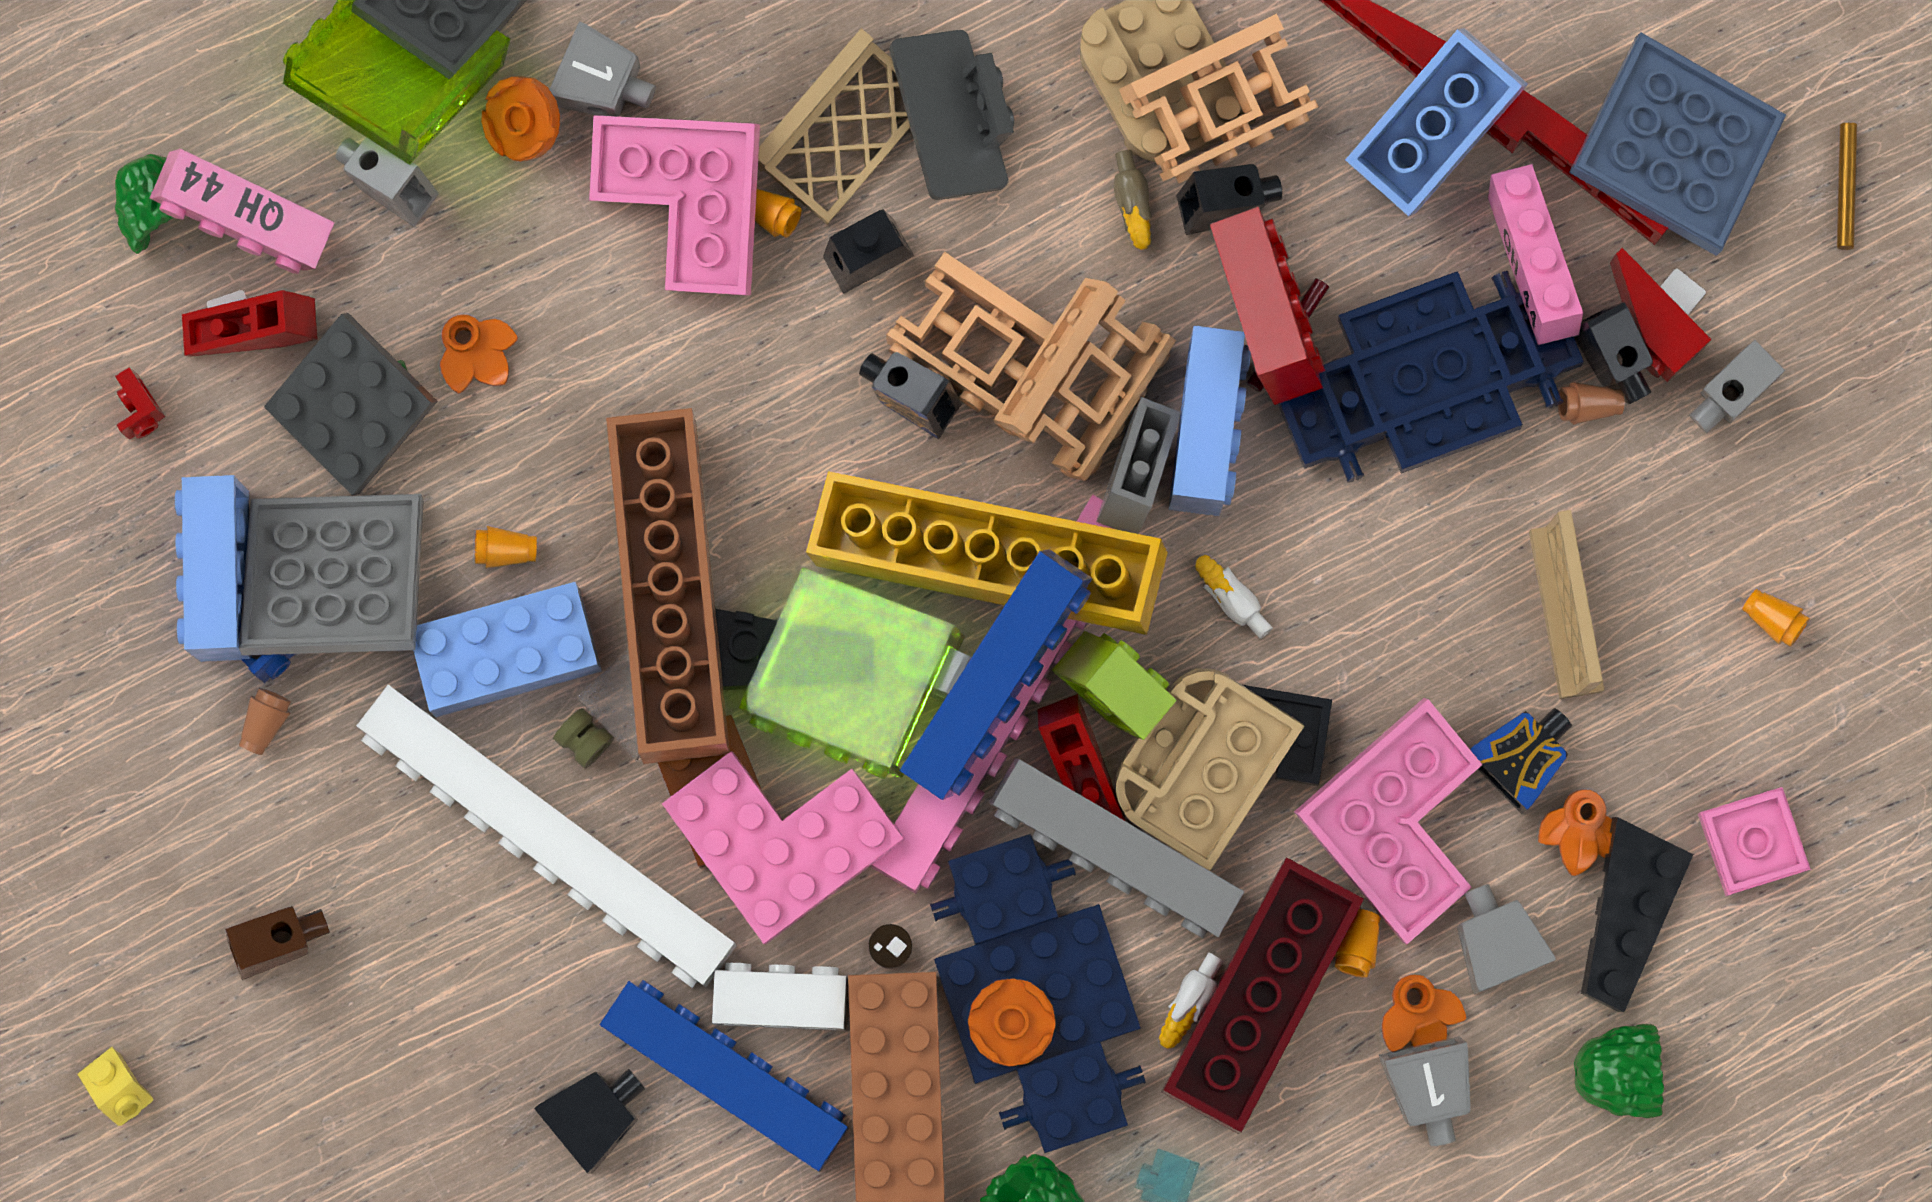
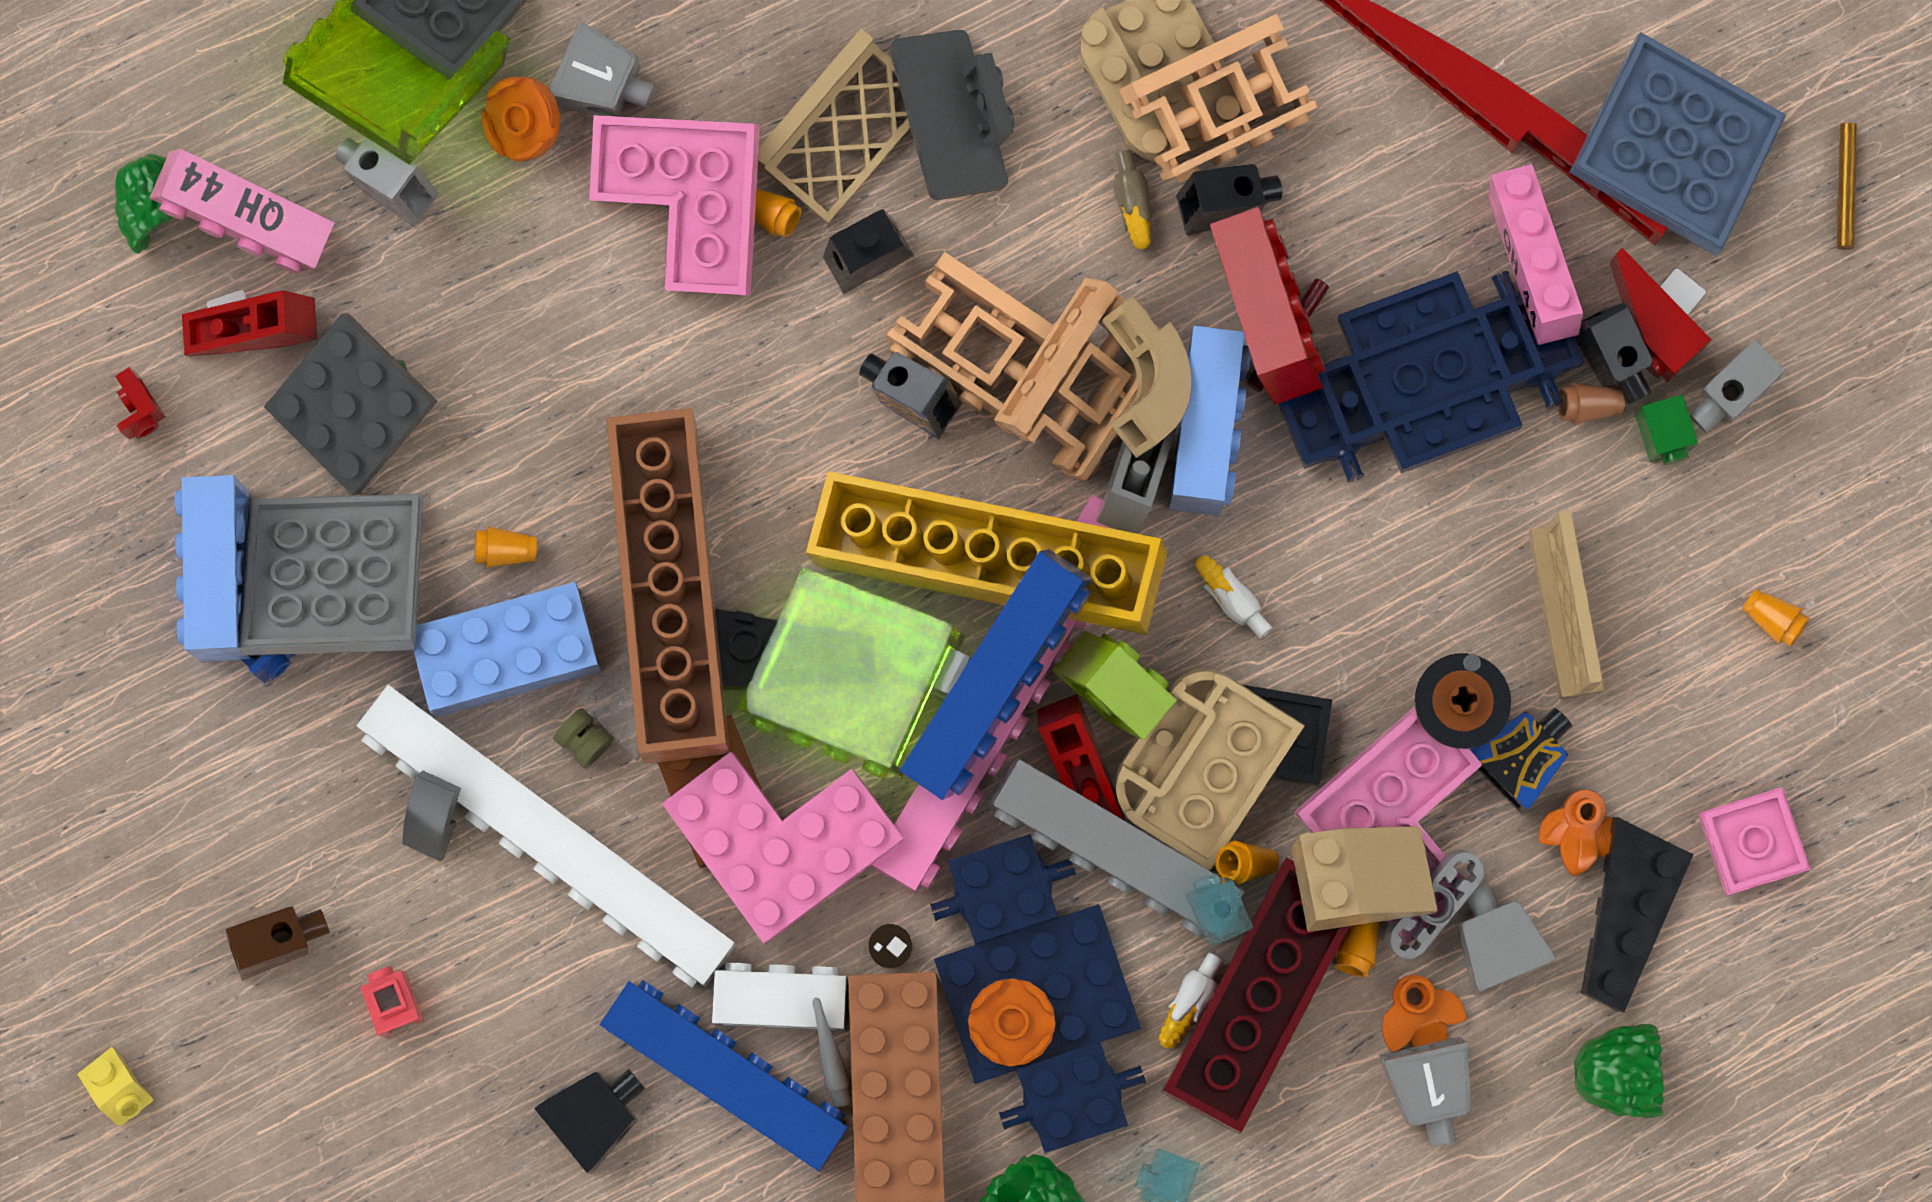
nougat cone [239,688,291,755] -> none
orange plate [440,315,518,394] -> none
light blue brick [1345,28,1528,216] -> none
none -> coral window [360,966,424,1037]
none -> dark grey slope [402,771,461,861]
none -> light grey animal [812,997,851,1107]
none -> tan arch [1101,296,1191,458]
none -> clear light blue brick [1186,874,1253,946]
none -> light orange cone [1216,841,1279,885]
none -> tan slope [1291,826,1438,932]
none -> light grey beam [1385,850,1484,959]
none -> piece [1414,653,1511,749]
none -> green brick [1635,395,1698,465]

